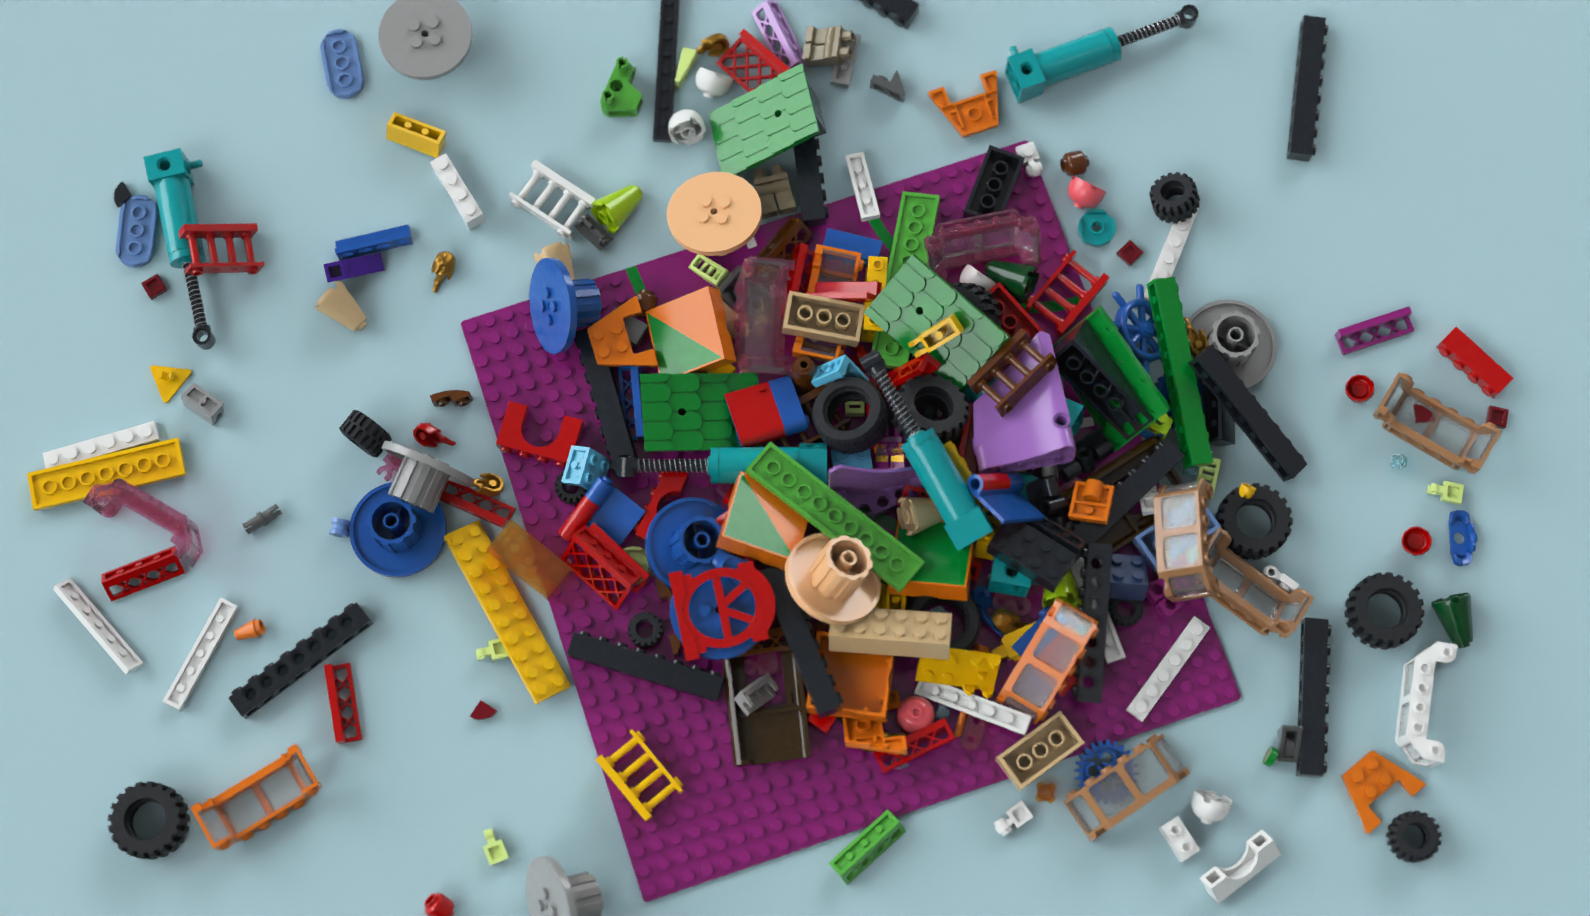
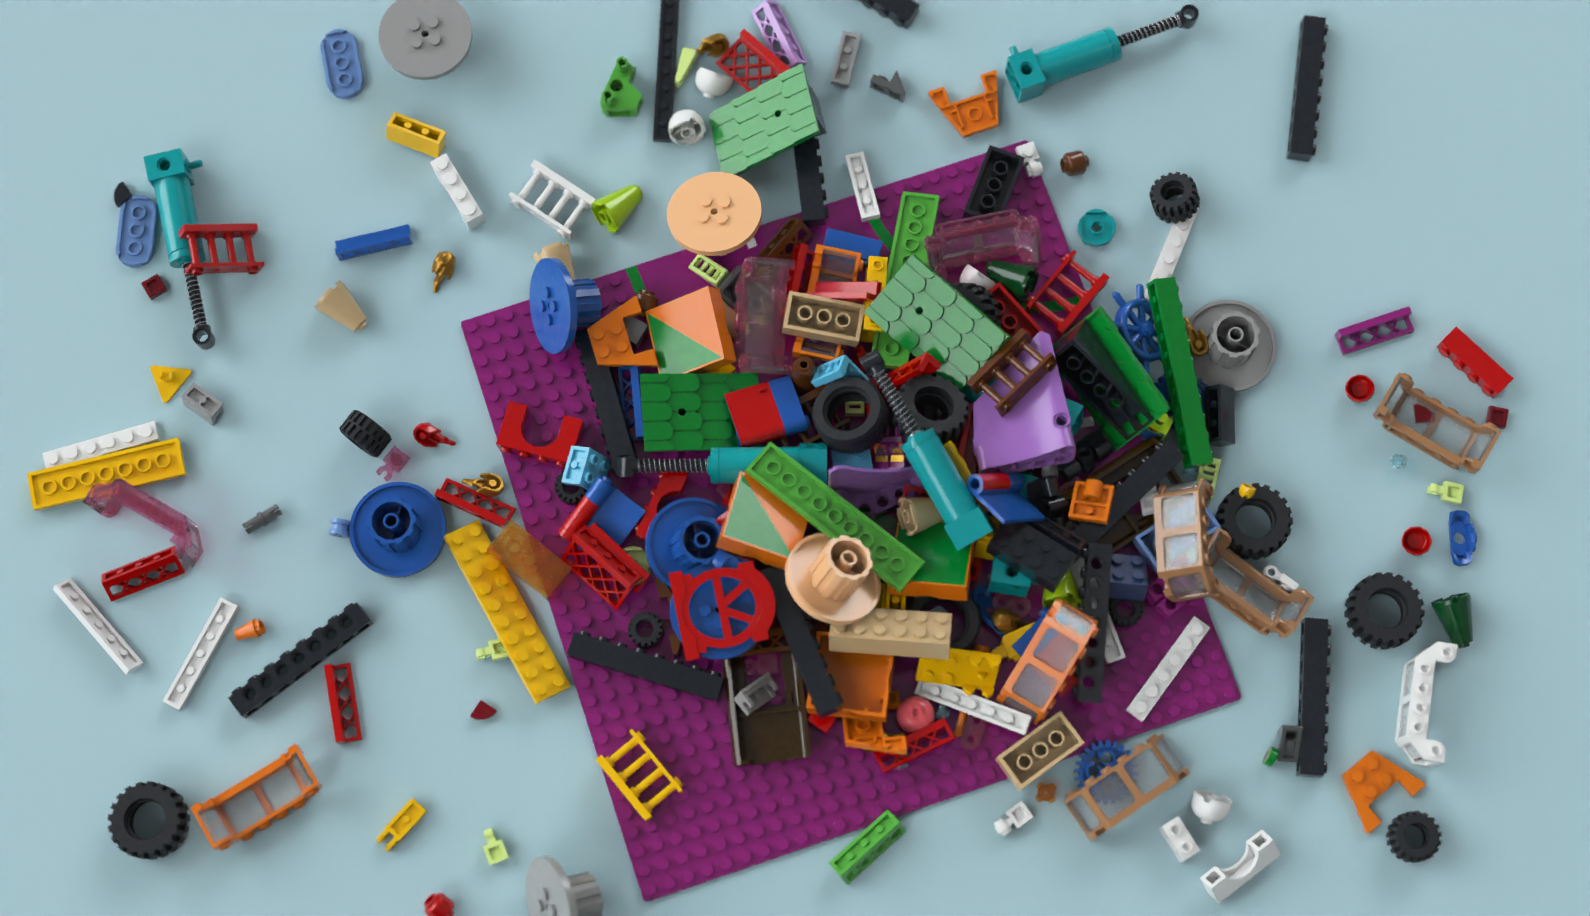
dark purple slope [323,252,385,283] -> none
light grey piece [381,441,475,513] -> none
reddish brown slope [430,390,473,407] -> none
dark grey hinge [574,213,614,251] -> none
dark tan hips [754,165,796,220] -> none
dark tan hips [802,26,855,67] -> none
yellow hinge [908,313,964,358] -> none
coral cylinder [1068,176,1106,210] -> none
dark red tile [1116,240,1143,267] -> none
black brick [1188,345,1308,482] -> none
none -> yellow hinge [376,798,428,852]

